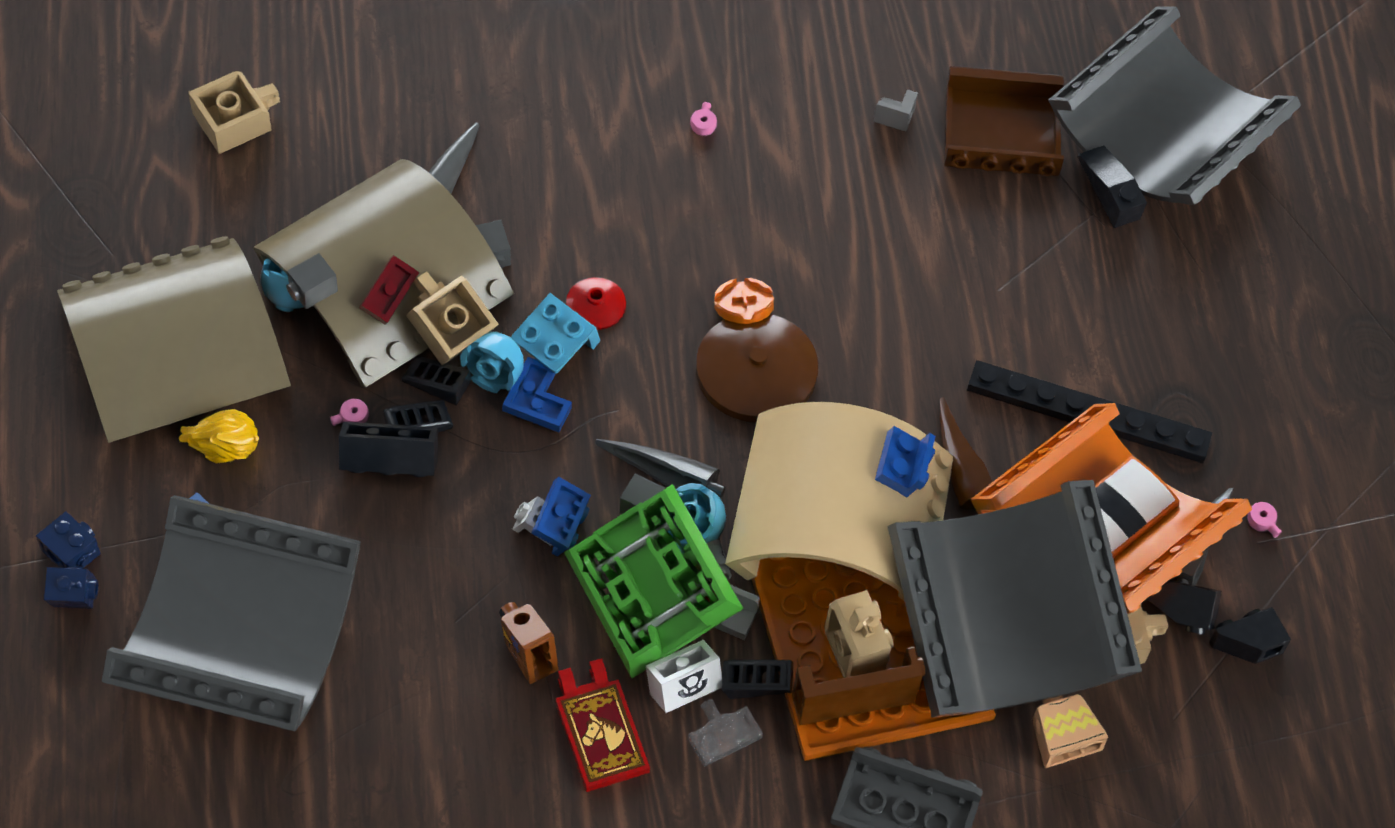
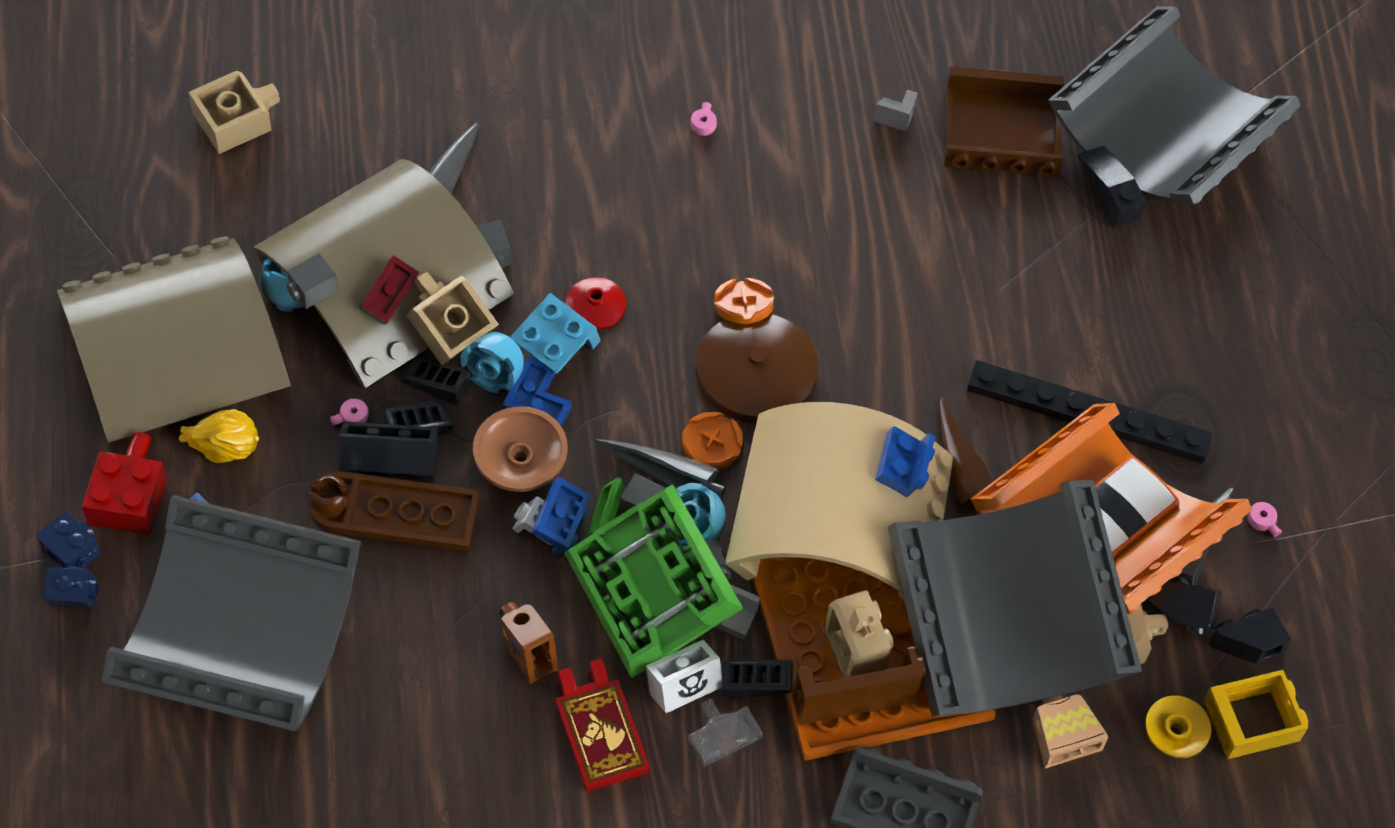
none -> red brick [82,432,167,535]
none -> reddish brown plate [309,472,480,552]
none -> nougat dish [473,407,568,492]
none -> bright green tile [586,477,625,538]
none -> orange tile [681,412,744,470]
none -> yellow dish [1145,696,1211,758]
none -> yellow window [1204,670,1308,759]

